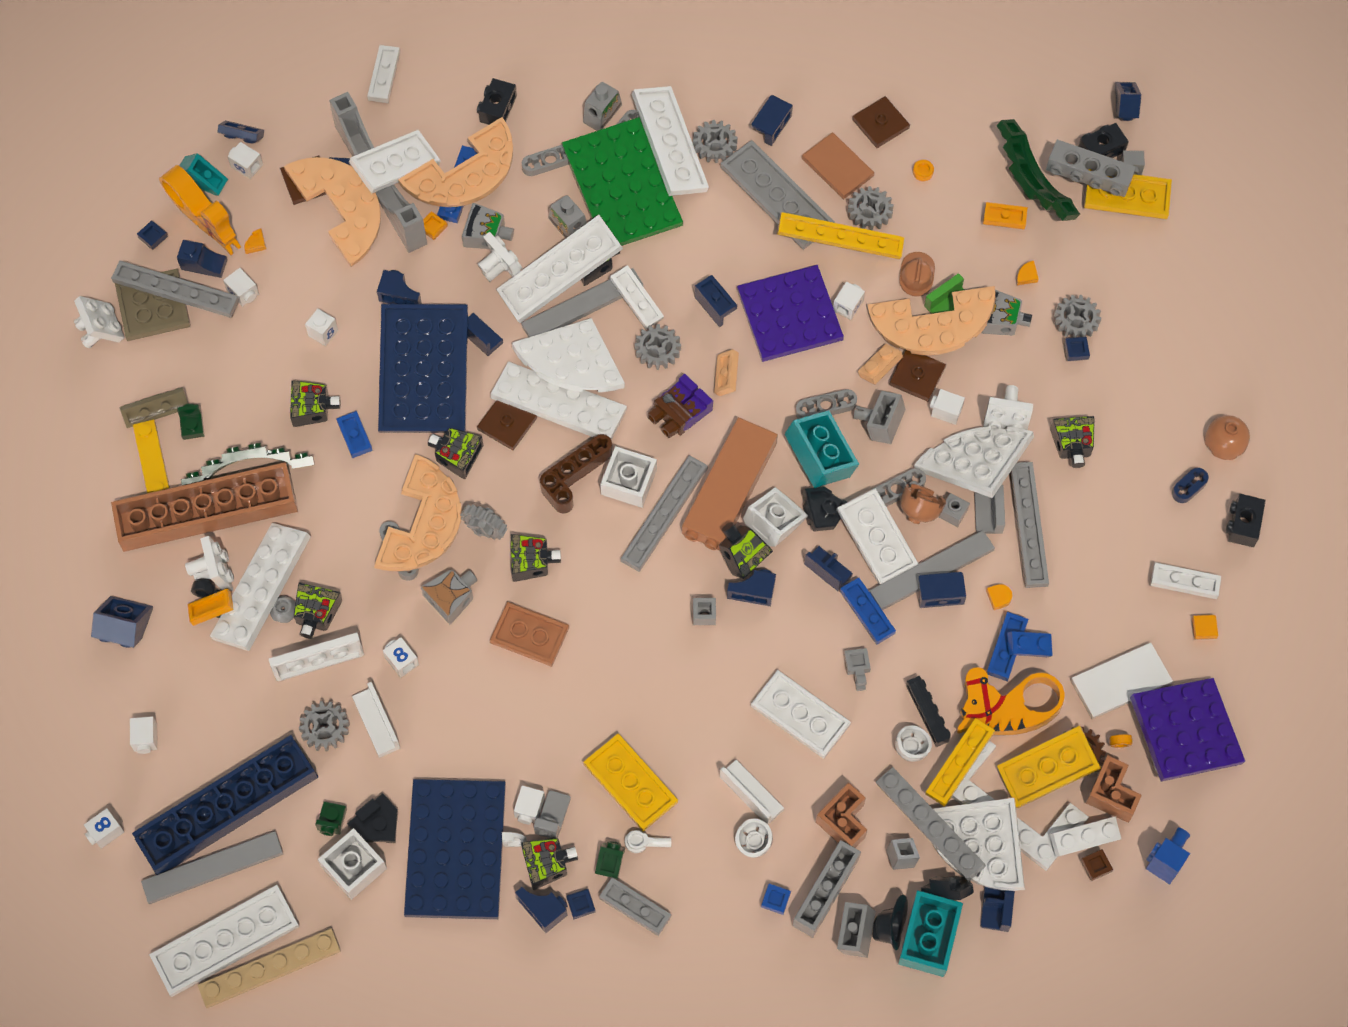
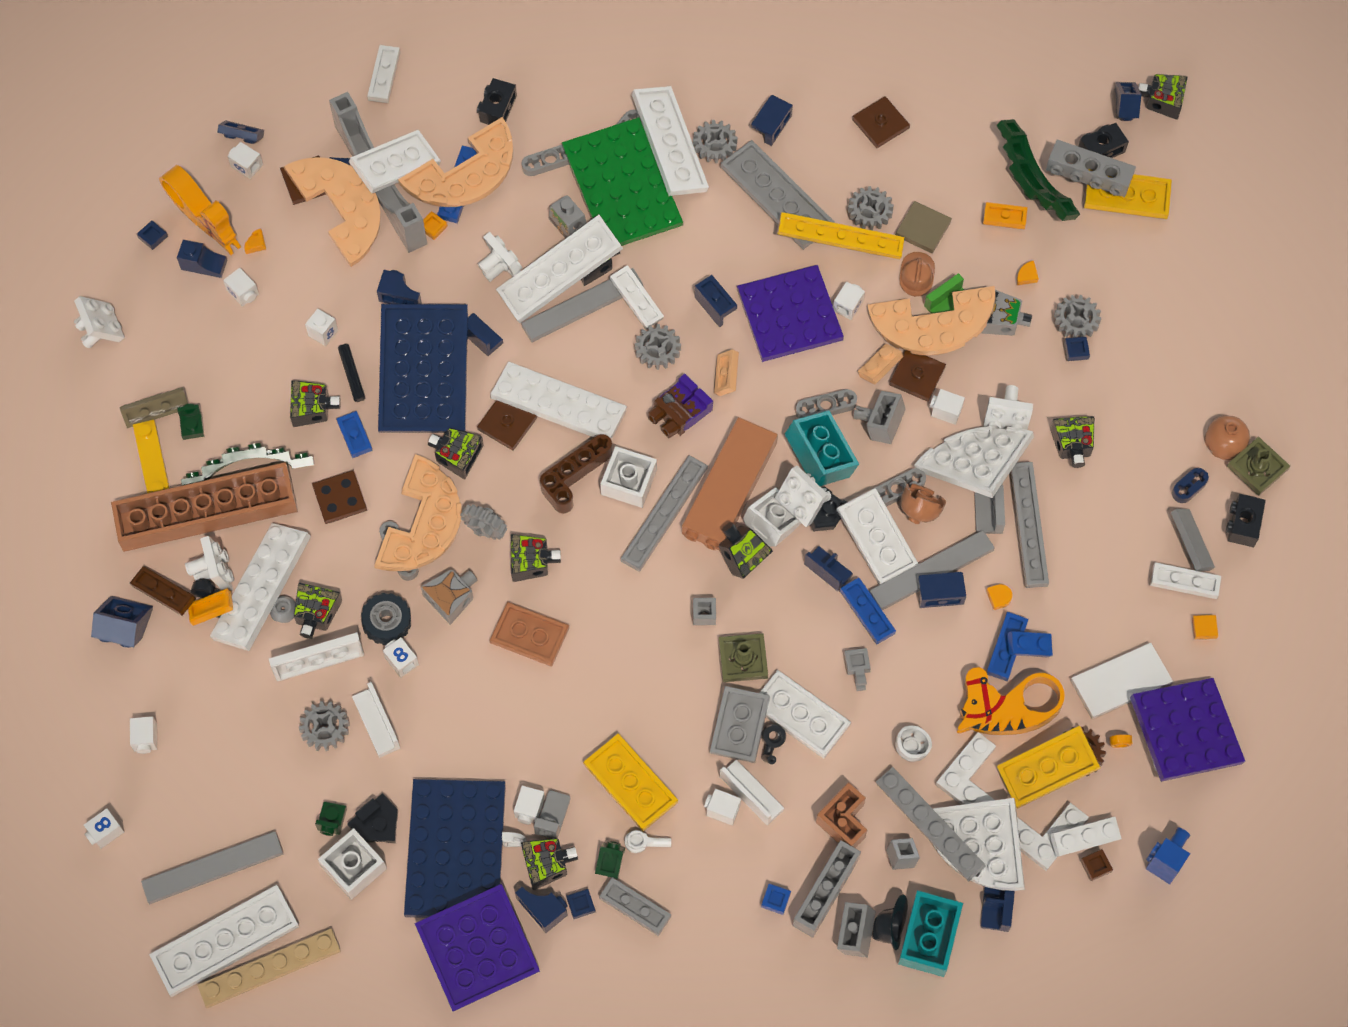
light grey plate [111,261,239,318] -> none
dark tan plate [115,269,190,341] -> none
dark blue tile [132,735,319,875] -> none
teal slope [179,153,228,196] -> none
light grey torso [462,203,514,249] -> none
white plate [512,318,625,392] -> none
light grey torso [583,82,622,131] -> none
dark blue arch [727,569,776,607] -> none
white helmet [735,819,773,858] -> none
nougat tile [802,132,875,200] -> none
black piece [906,676,951,747] -> none
light orange tile [913,160,934,181] -> none
black plate [921,876,974,900] -> none
yellow plate [925,718,995,806] -> none
light grey plate [939,493,970,527] -> none
nougat brick [1086,755,1142,823] -> none
light grey plate [1120,151,1145,175] -> none
none -> reddish brown tile [130,566,196,616]
none -> reddish brown tile [312,470,367,524]
none -> black axle [338,344,365,402]
none -> black wheel [361,593,411,645]
none -> dark purple plate [414,884,540,1012]
none -> white brick [704,789,741,826]
none -> light grey plate [710,686,770,763]
none -> olive plate [719,633,768,682]
none -> black plate [762,724,786,764]
none -> white plate [775,466,831,527]
none -> dark tan tile [895,201,952,254]
none -> torso [1138,74,1188,120]
none -> light grey tile [1171,509,1215,571]
none -> olive plate [1227,436,1290,496]

